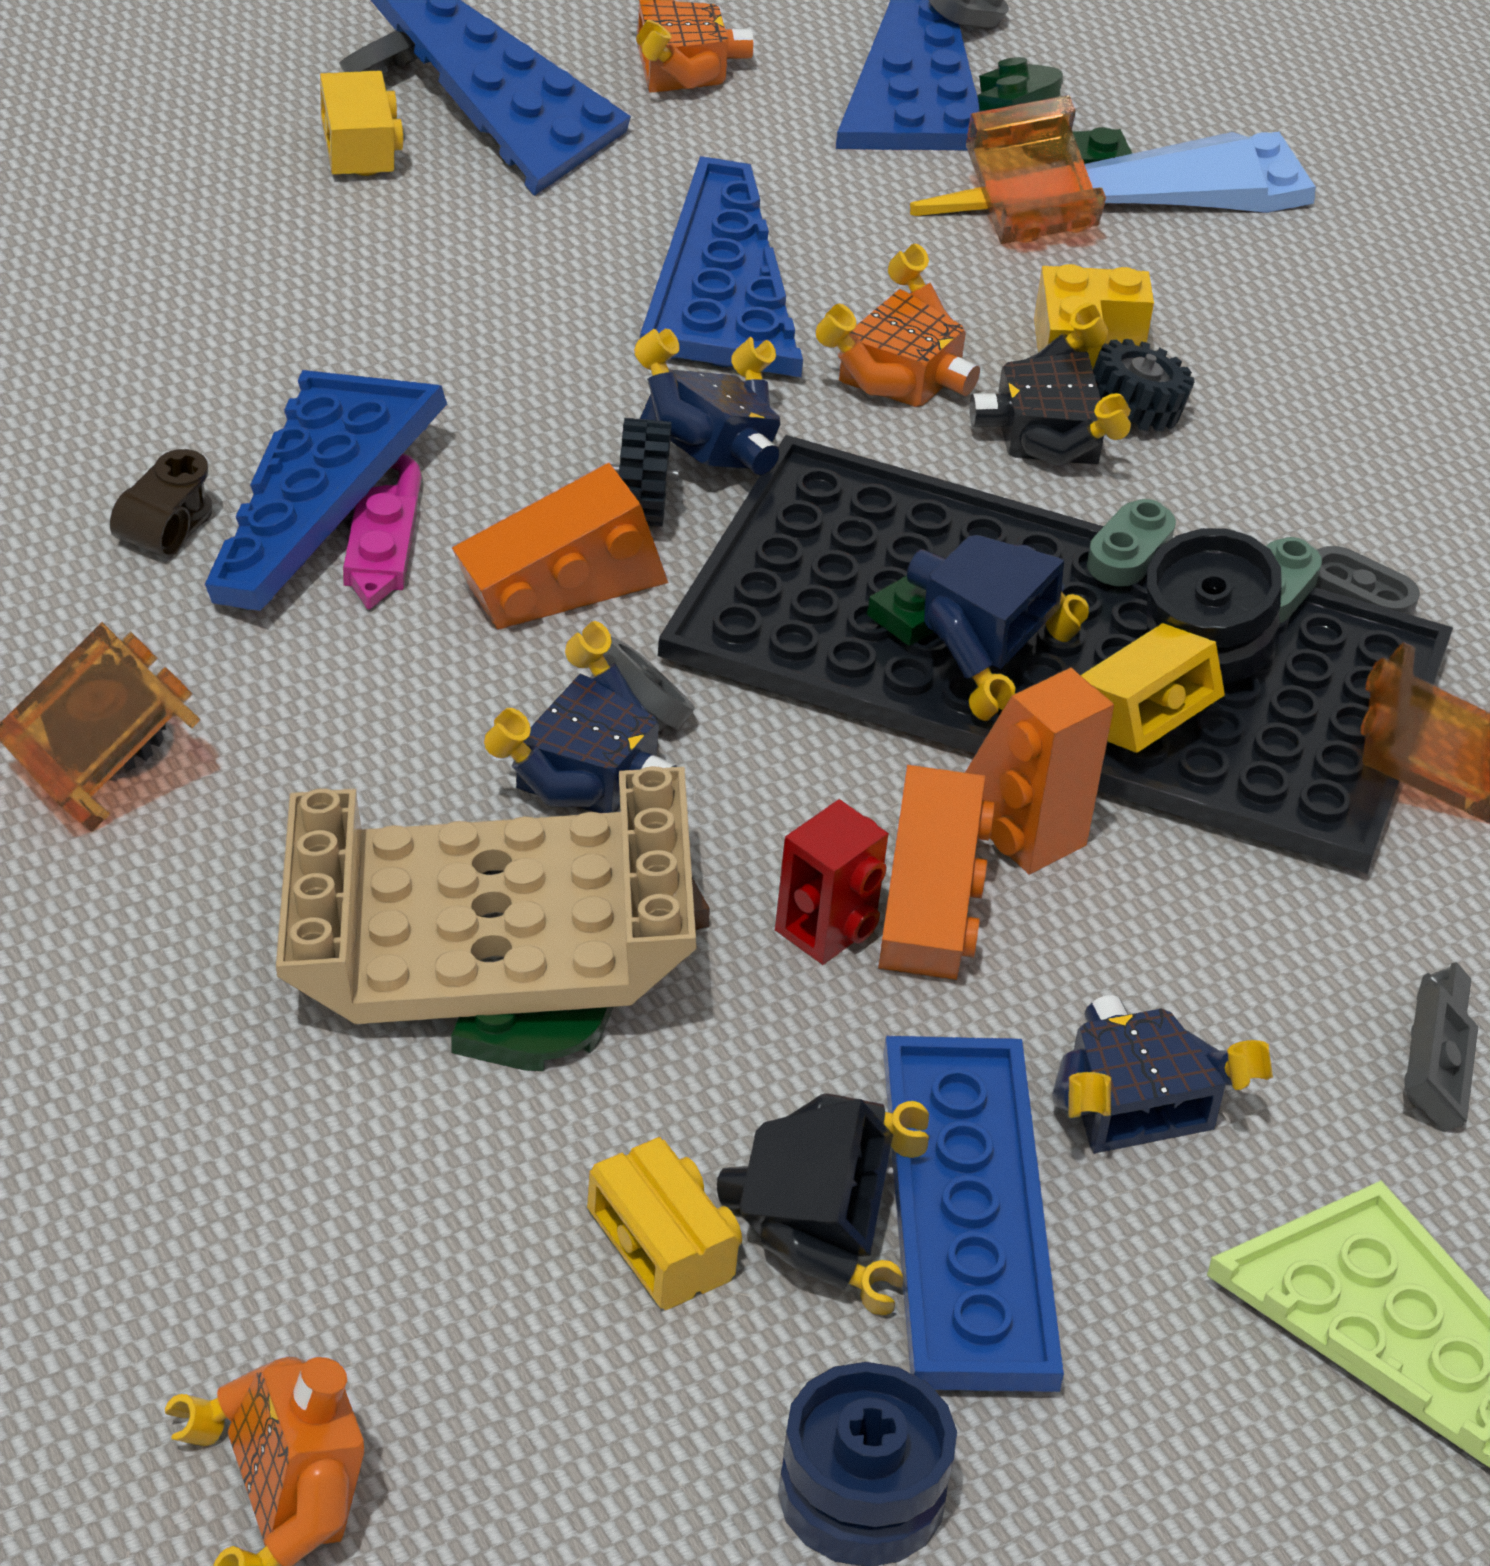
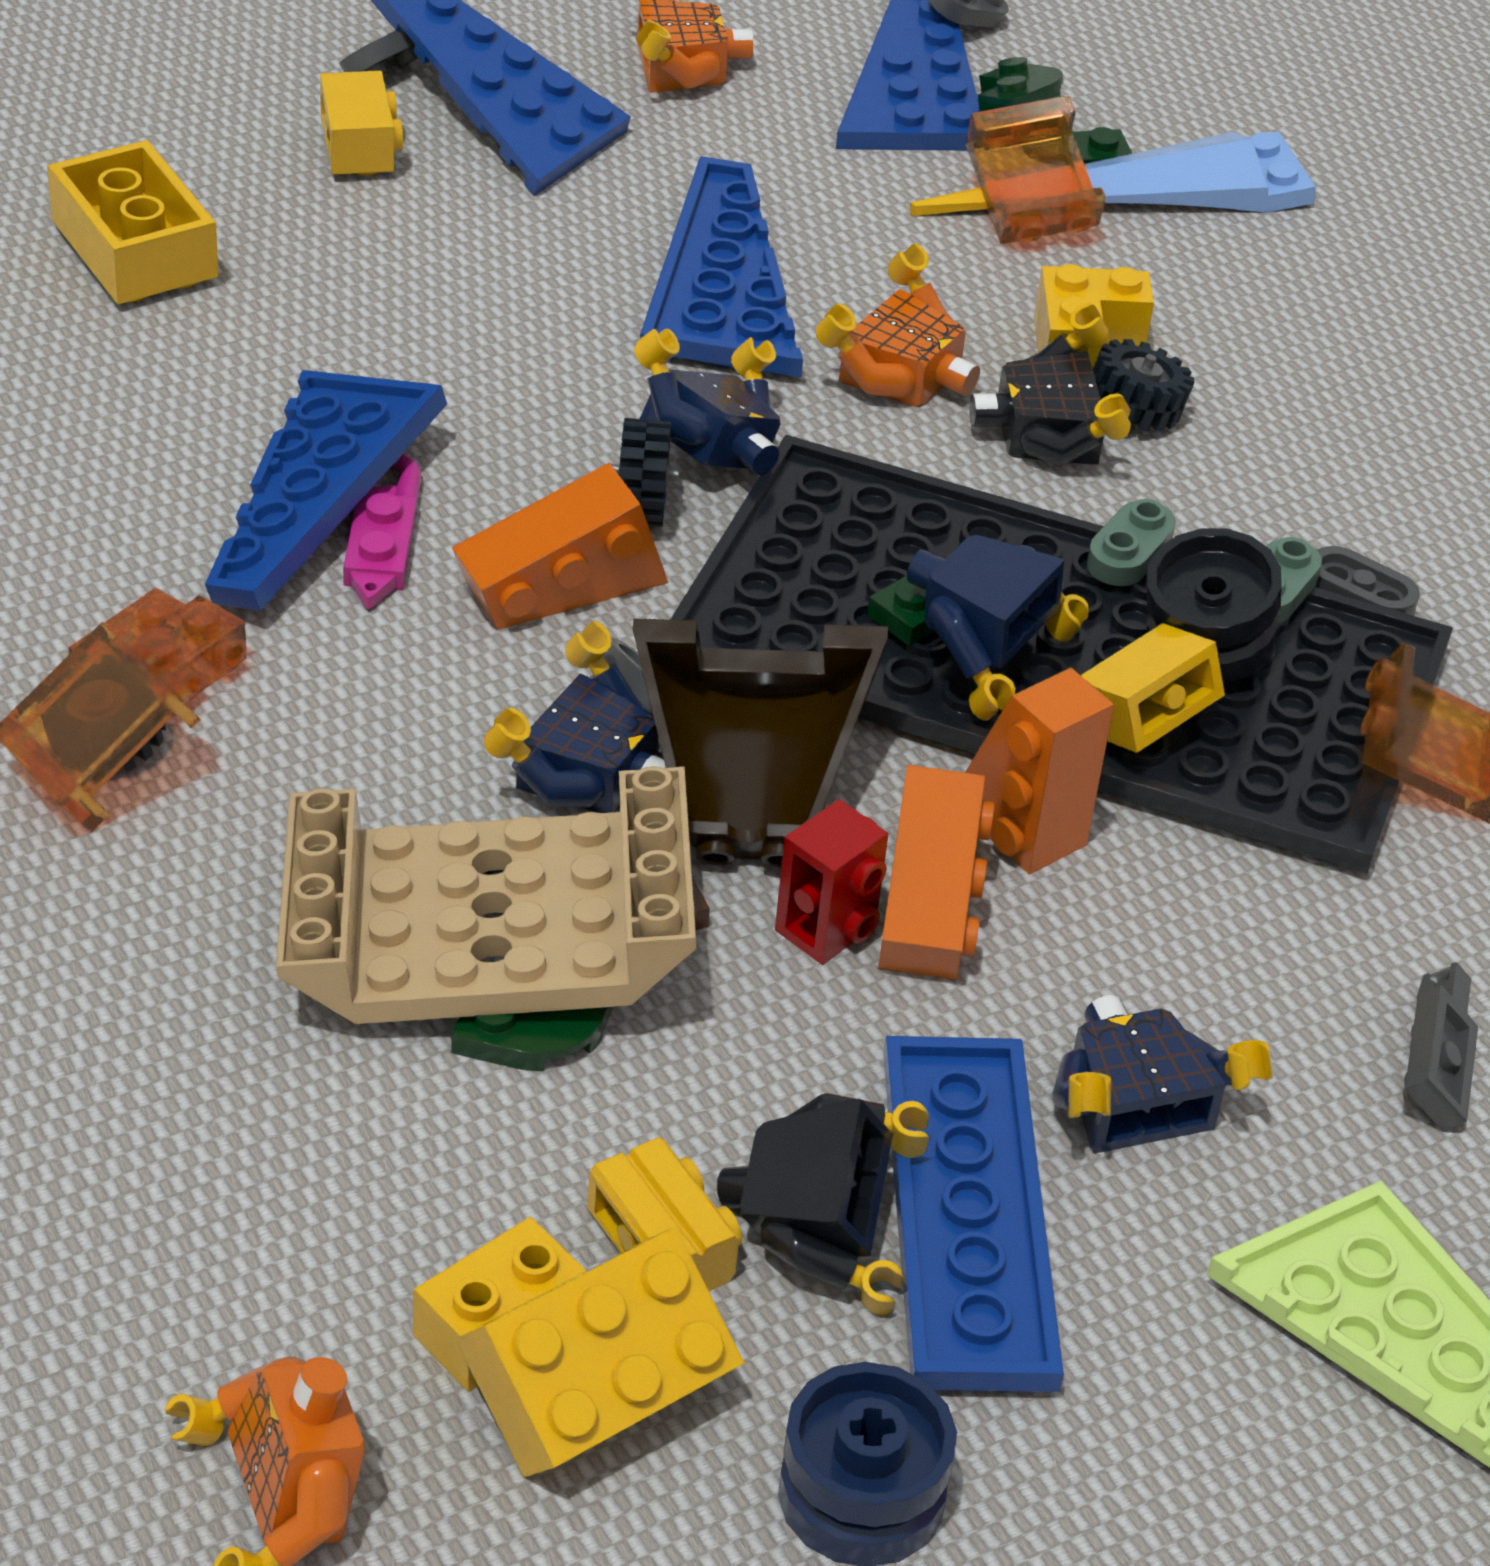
dark brown piece [110,449,212,558] -> none
none -> yellow brick [47,140,218,305]
none -> clear orange plate [68,587,247,718]
none -> yellow brick [413,1216,587,1392]
none -> yellow brick [455,1226,745,1478]
none -> dark brown cone [633,619,888,868]

